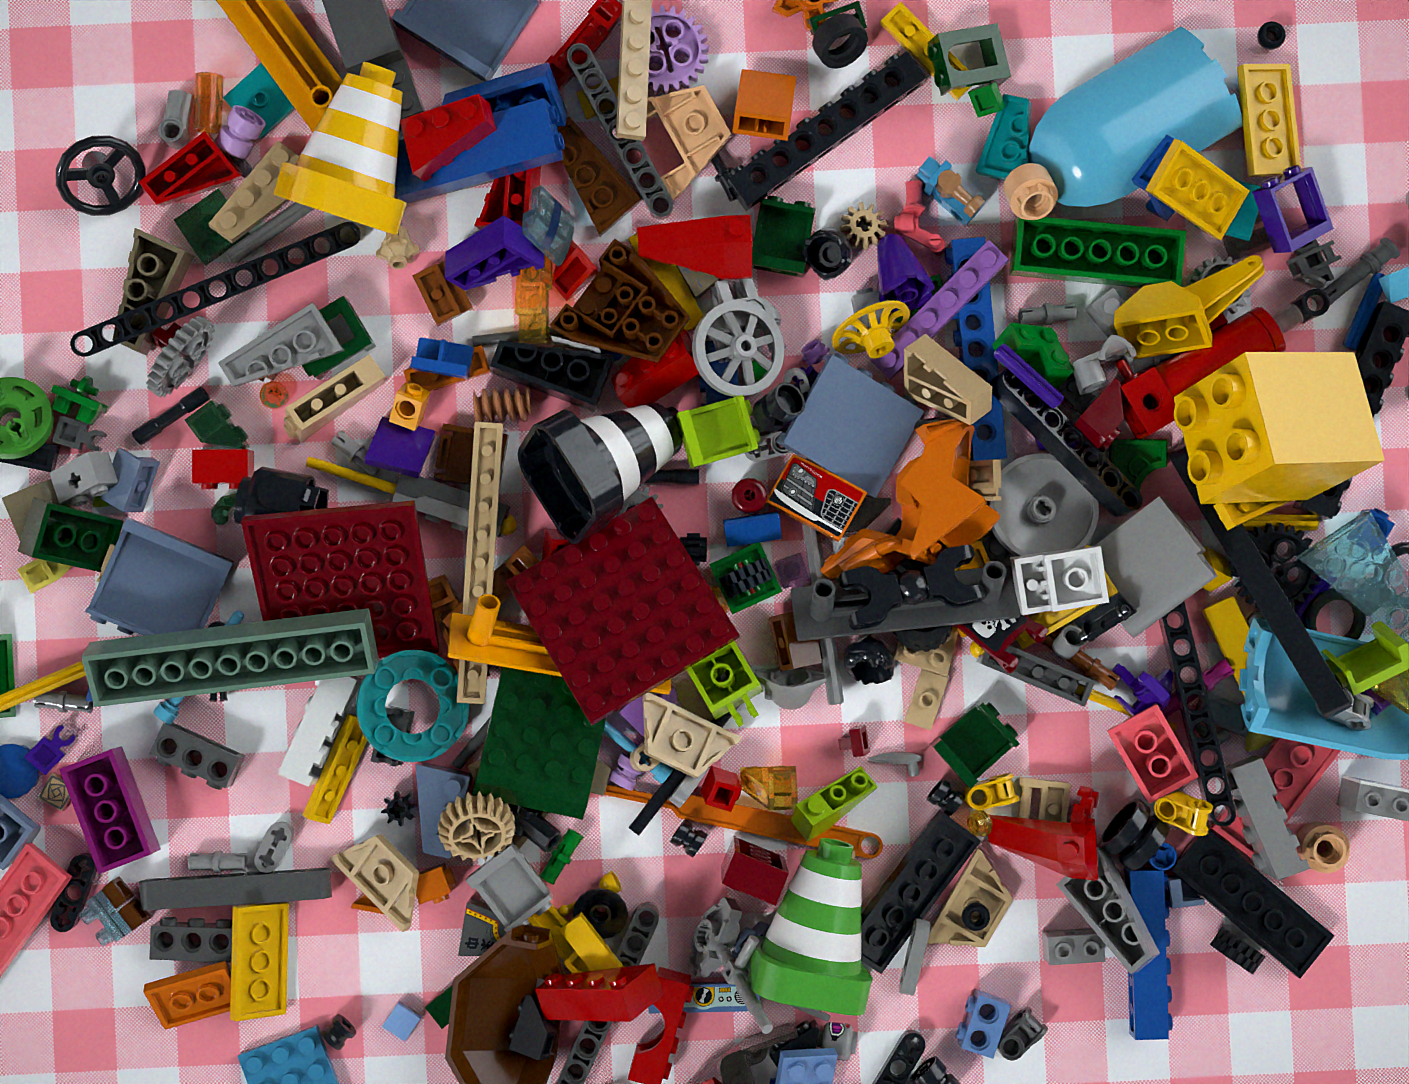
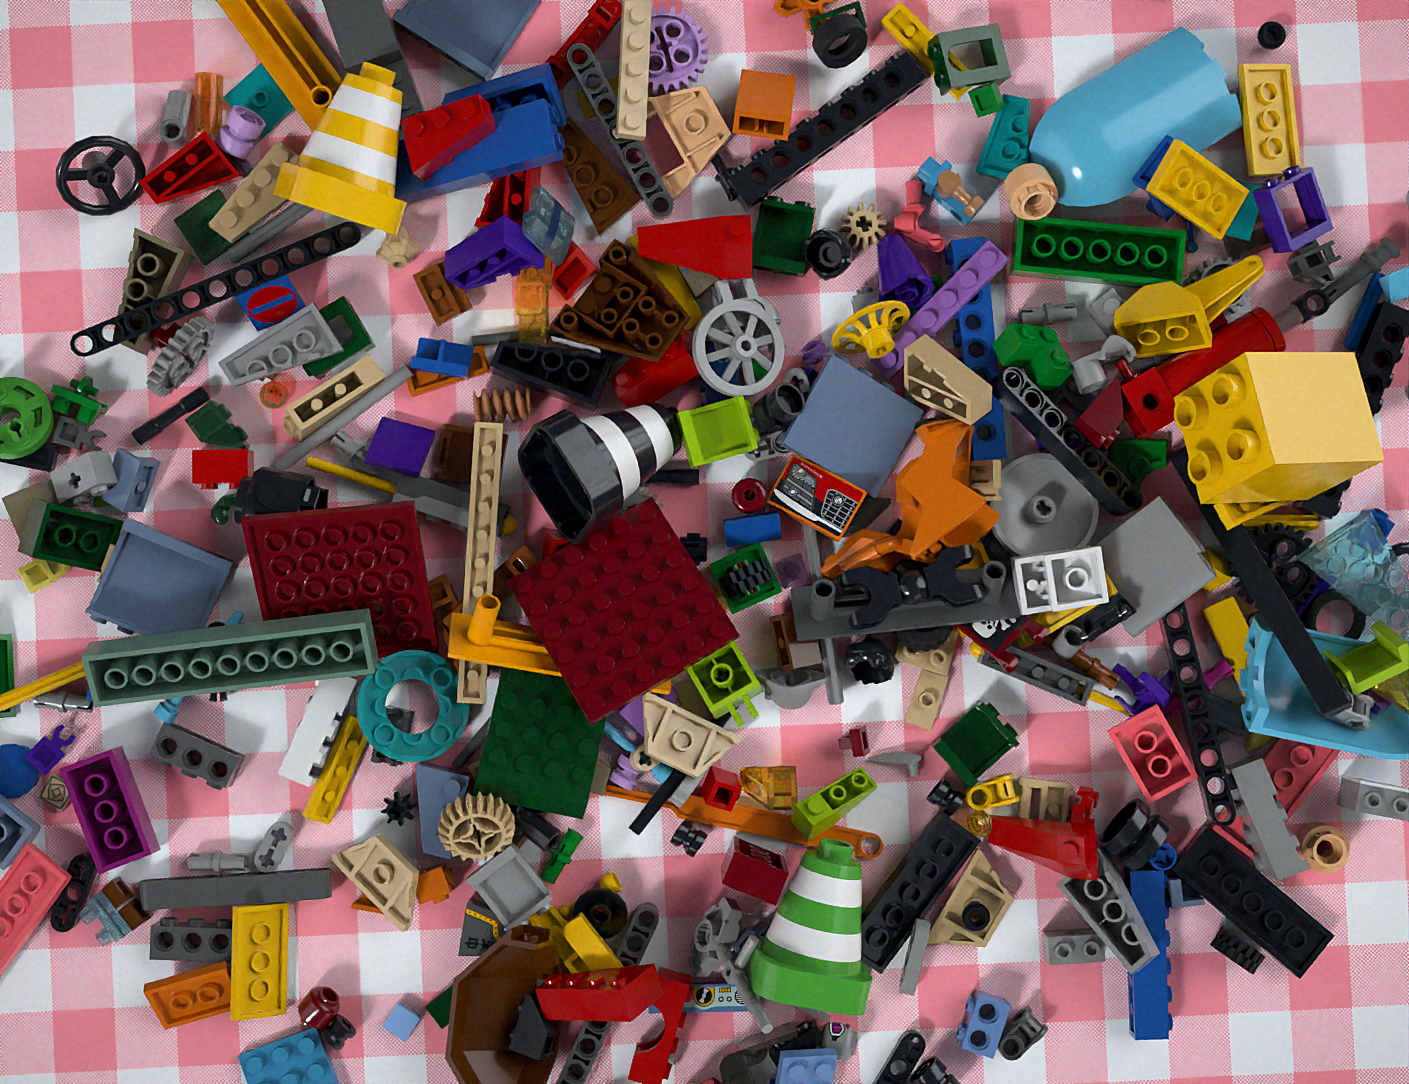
light orange brick [389,382,431,431] -> none
dark purple axle [993,343,1064,408] -> none
yellow piece [1154,791,1213,836] -> none
none -> piece [235,274,306,332]
none -> light grey piece [273,364,414,471]
none -> dark red head [298,987,340,1029]
none -> blue hinge [1185,218,1198,253]

